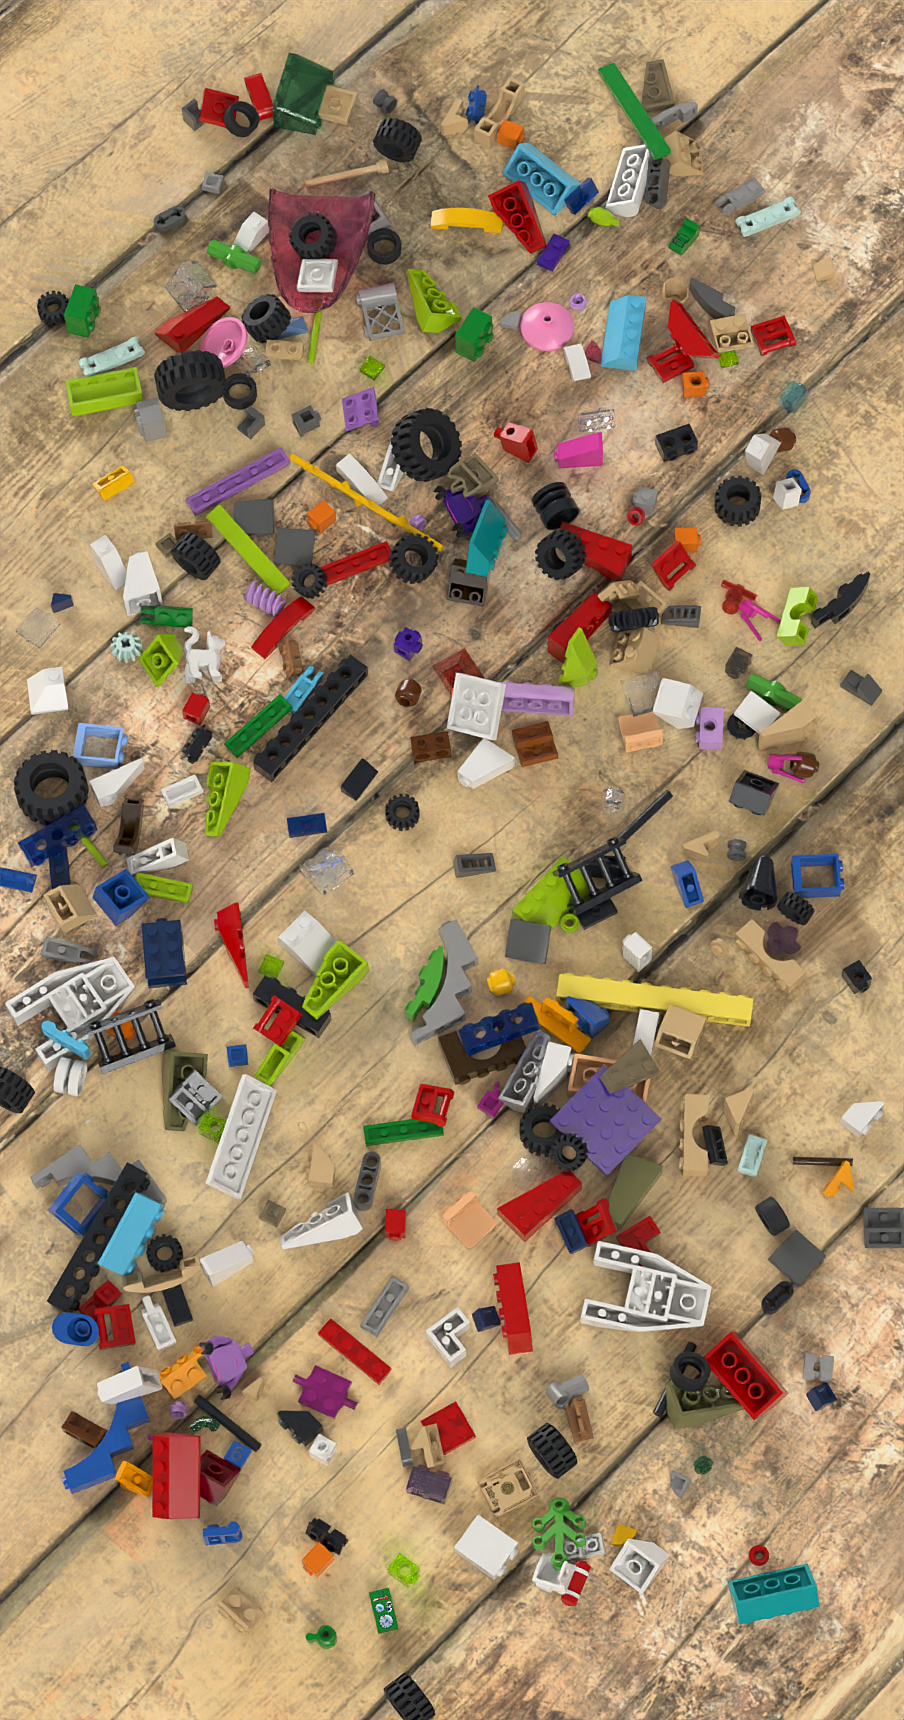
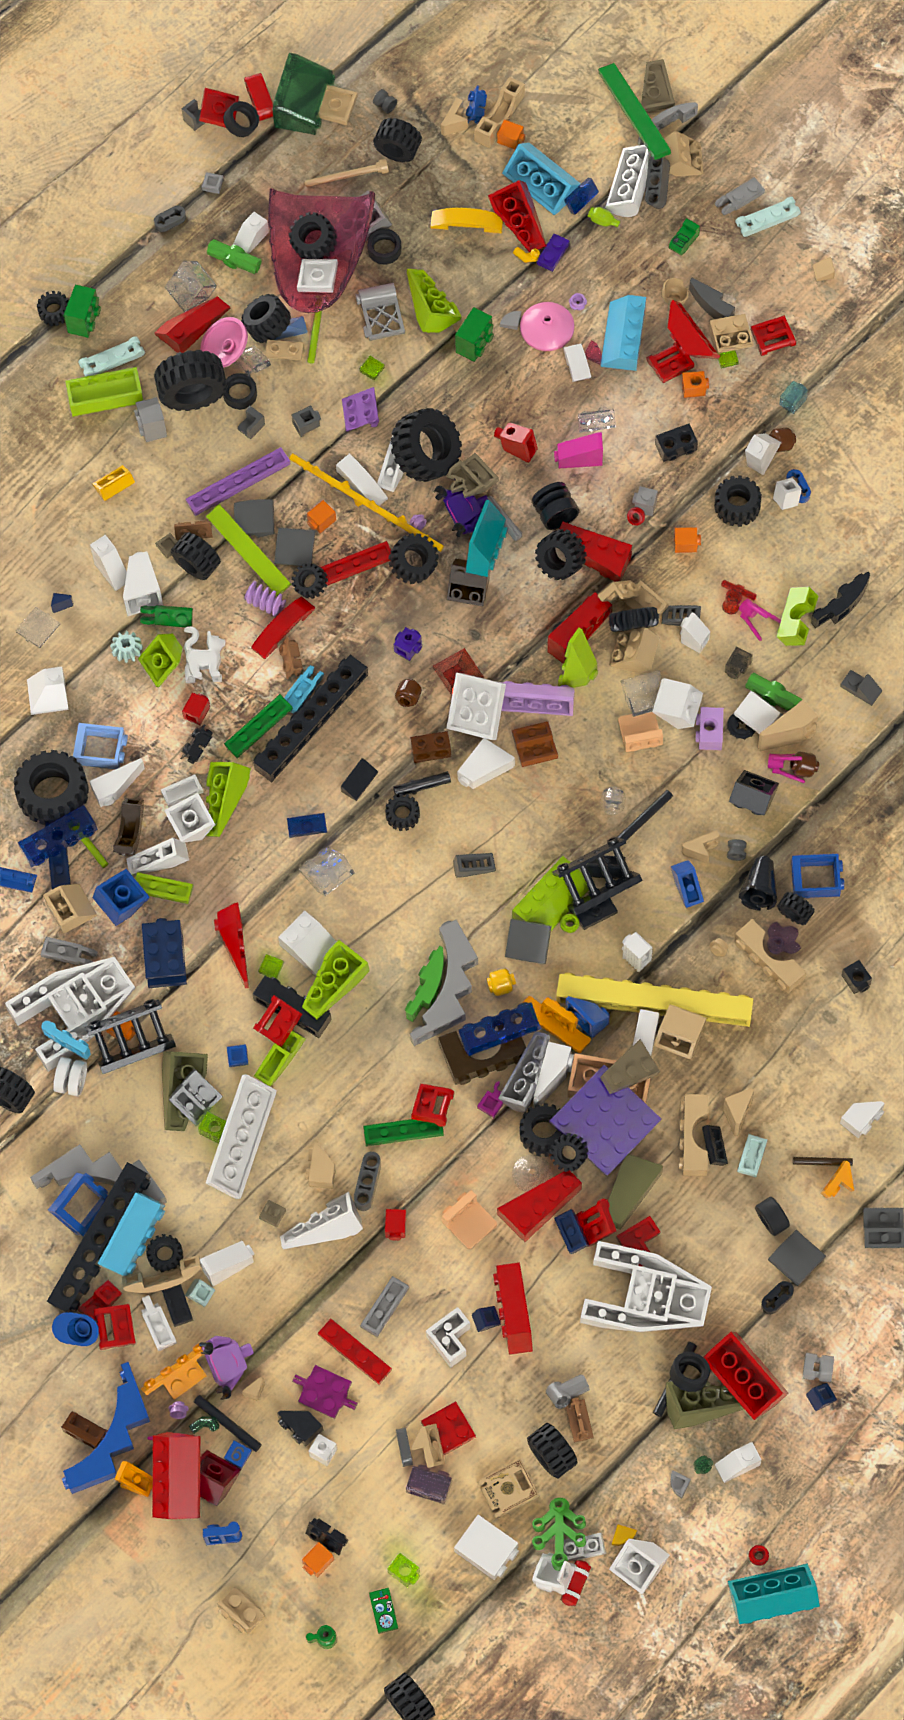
white slope [97,1366,162,1404] -> none
red plate [651,541,696,591] -> none
none -> white slope [164,792,215,843]
none -> light aqua slope [185,1279,215,1307]
none -> black pin [393,771,451,797]
none -> yellow arm [513,247,540,263]
none -> white slope [680,612,710,654]
none -> white slope [715,1442,761,1483]

